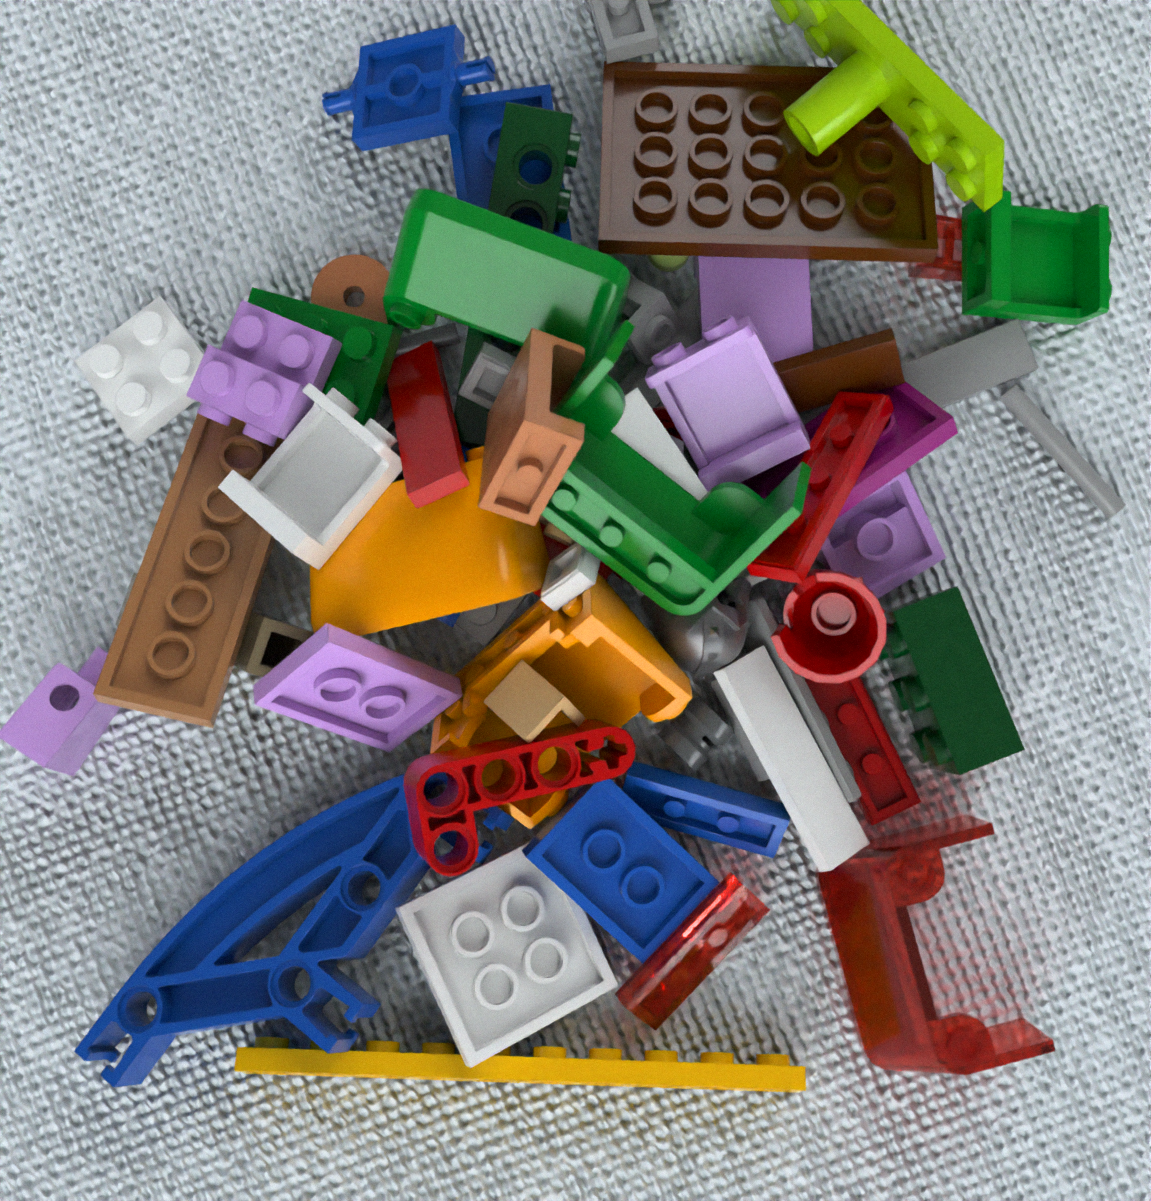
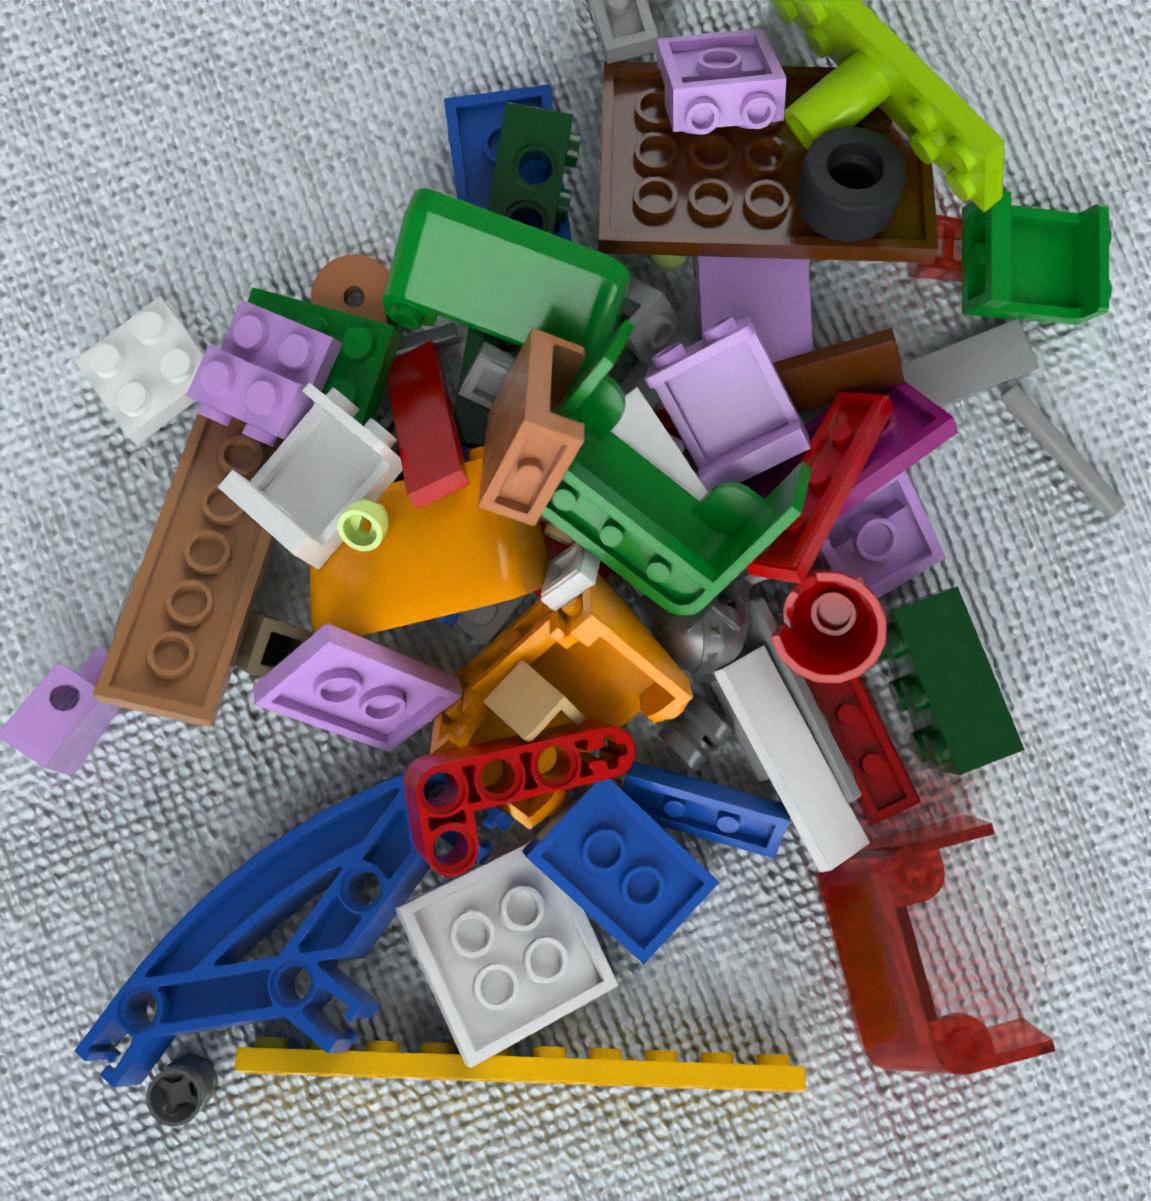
blue plate [322,24,496,152] -> none
clear red plate [615,872,770,1031] -> none
none -> dark grey wheel [146,1054,217,1127]
none -> yellowish green hinge [337,499,390,551]
none -> lavender plate [656,28,787,135]
none -> black tyre [796,126,906,242]

